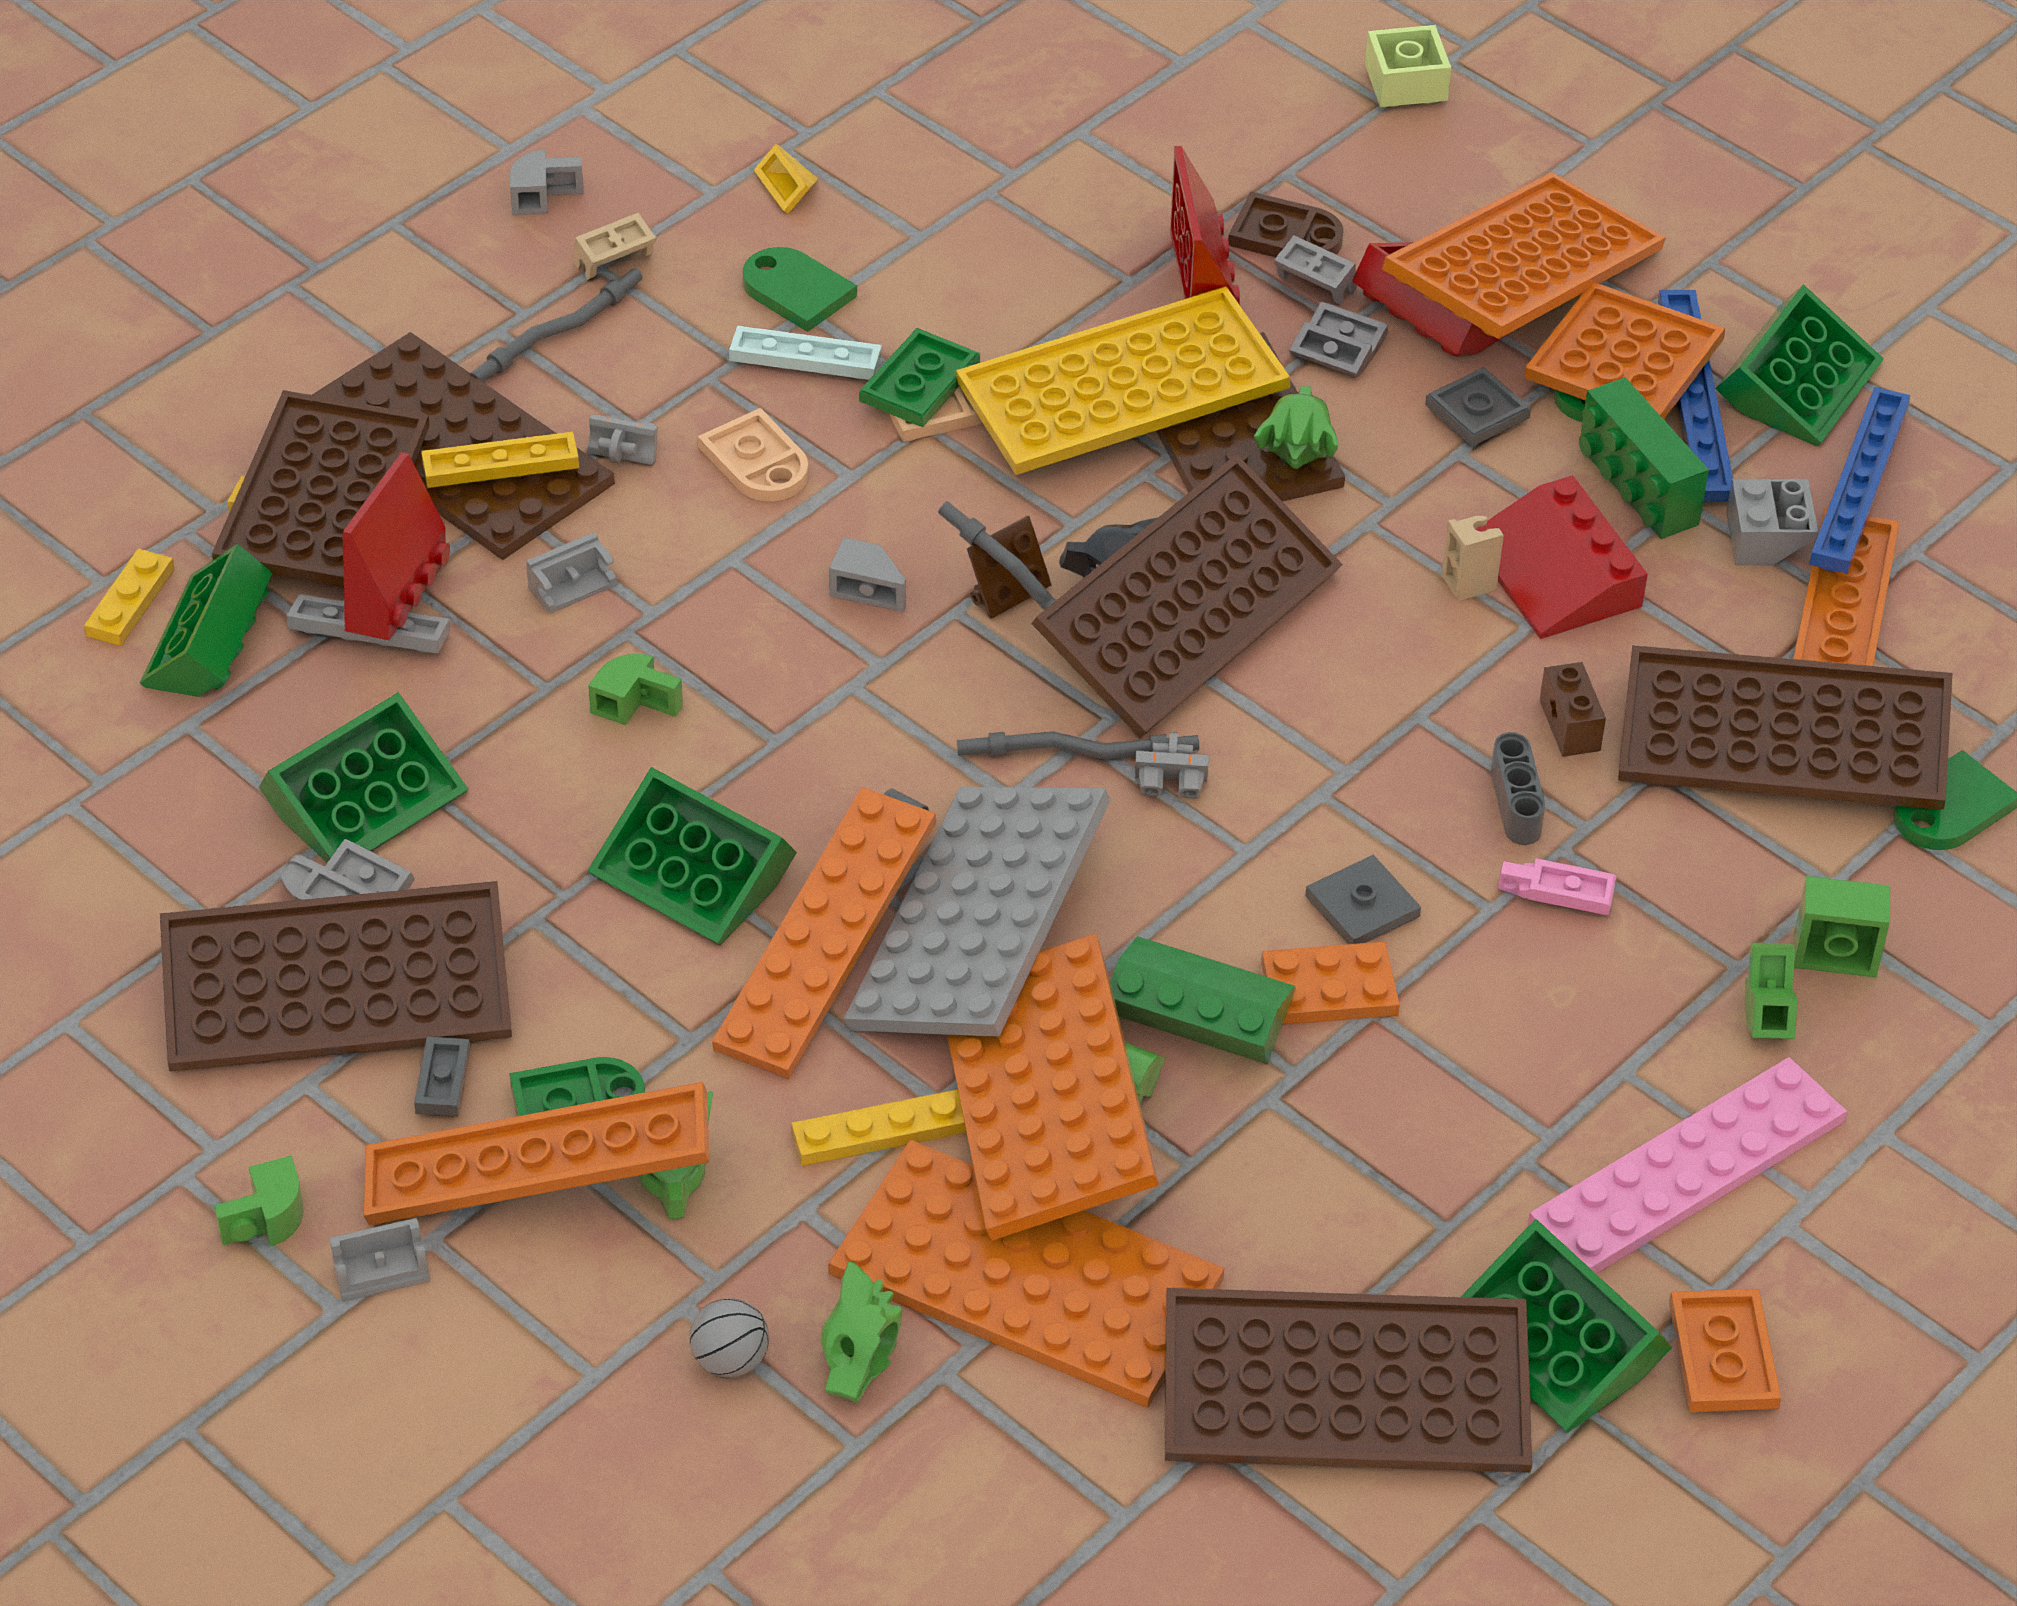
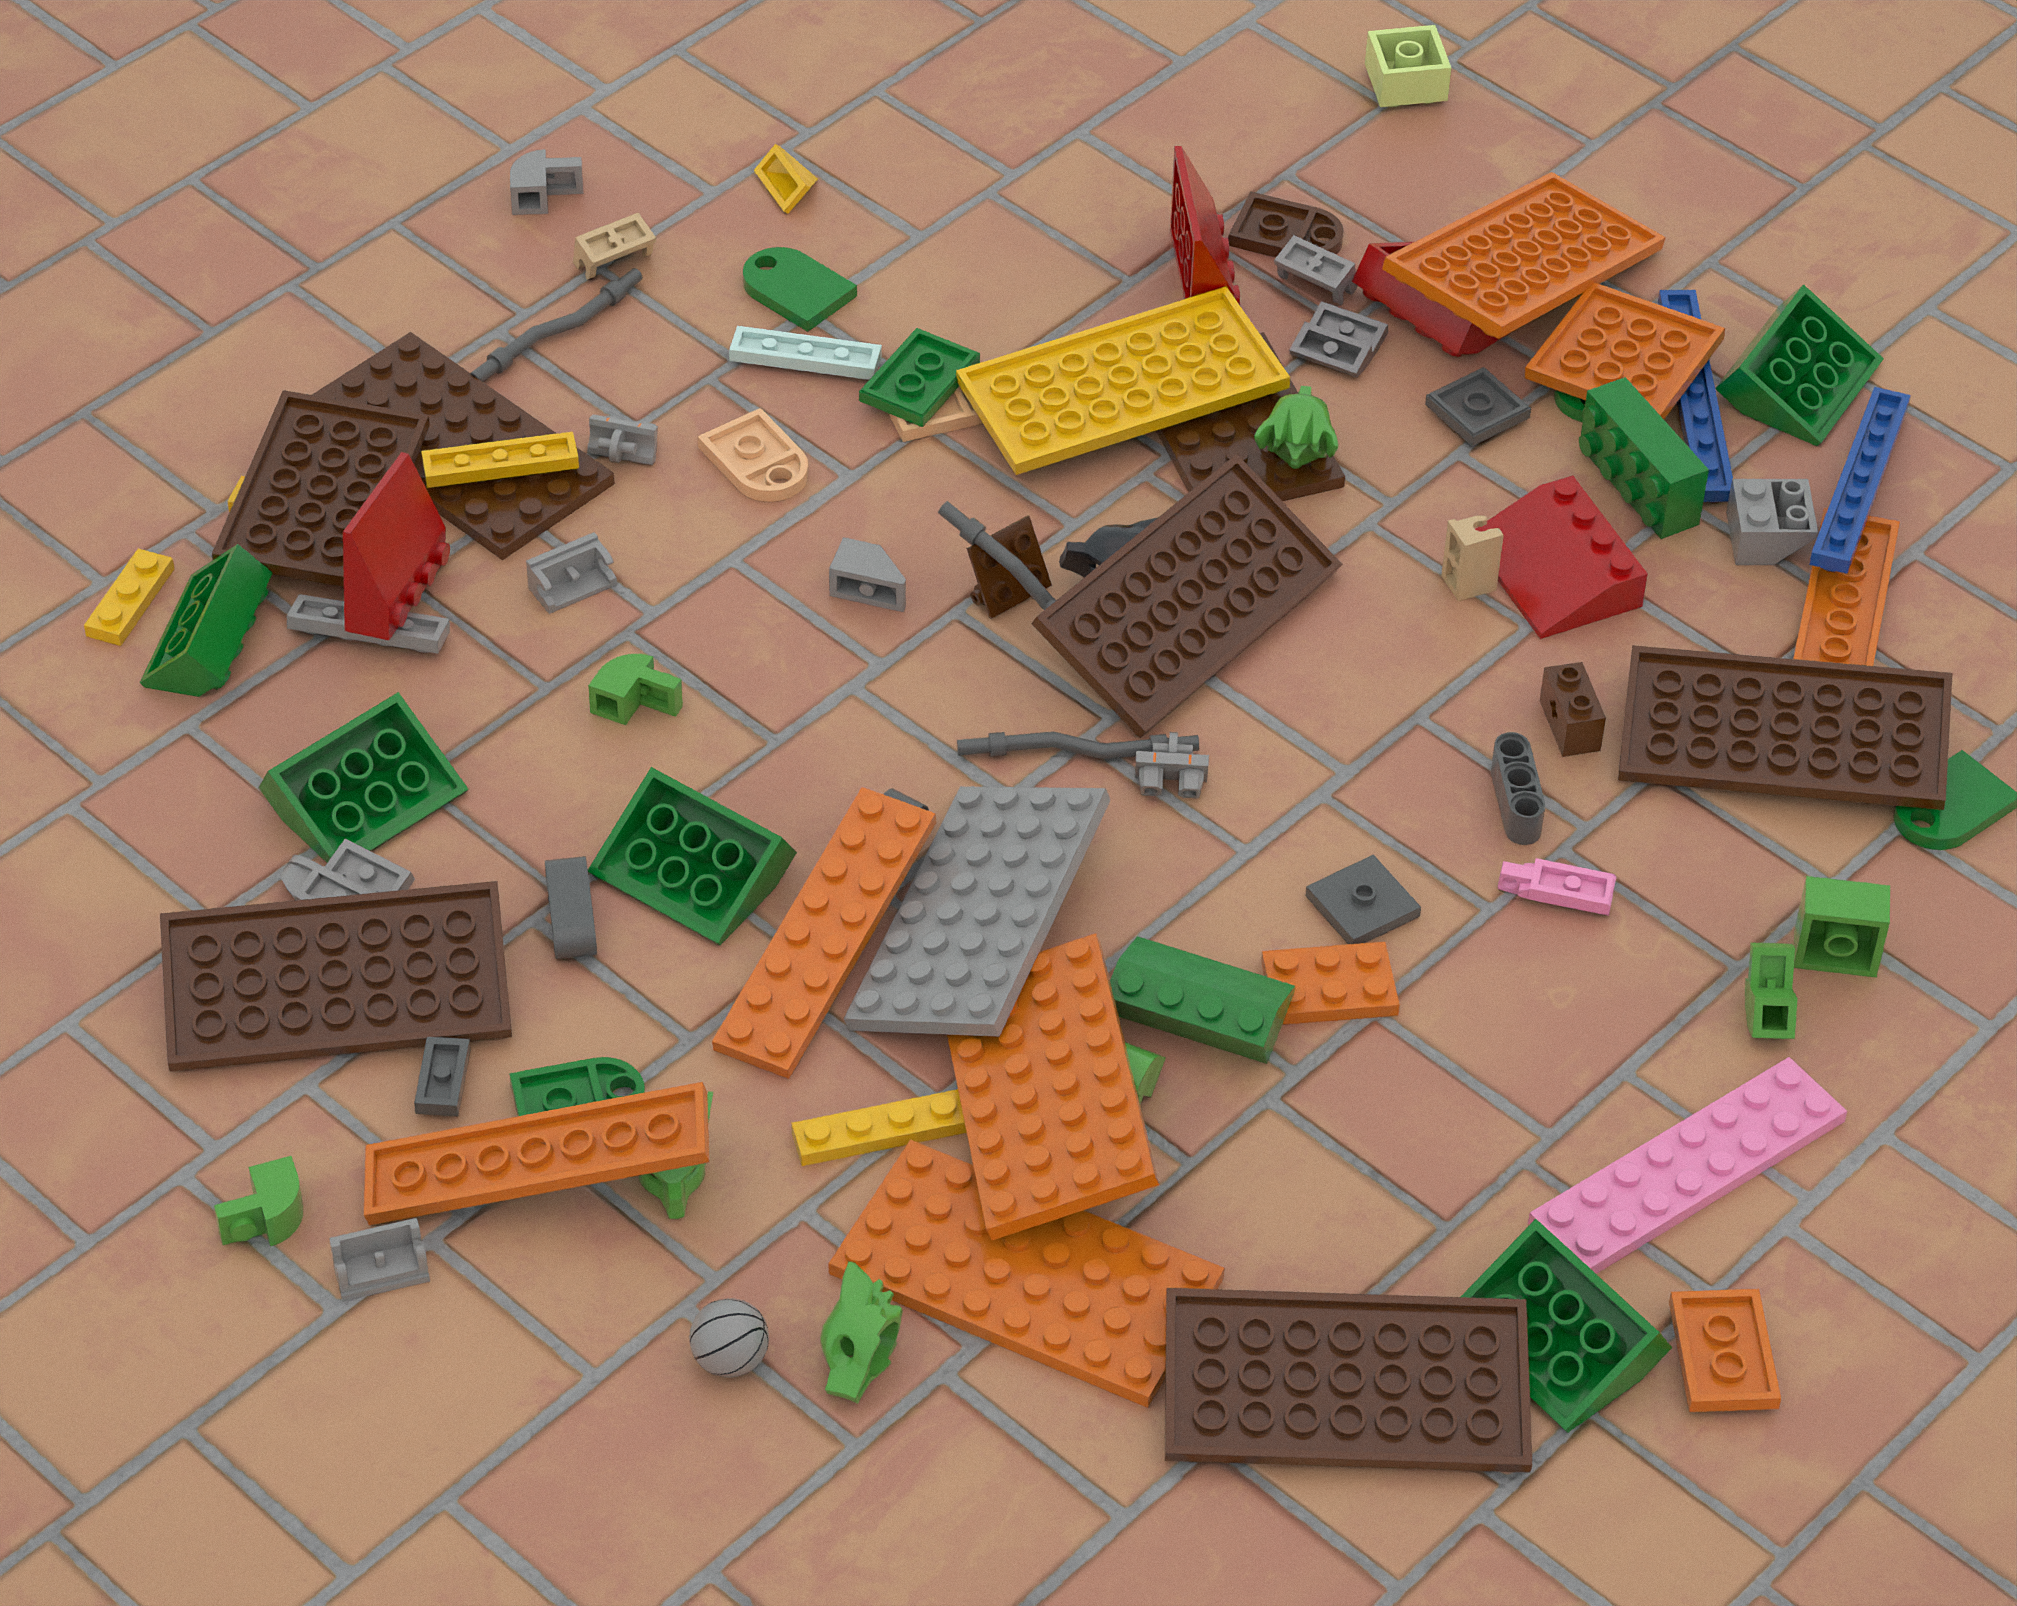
none -> dark grey beam [545,856,597,959]

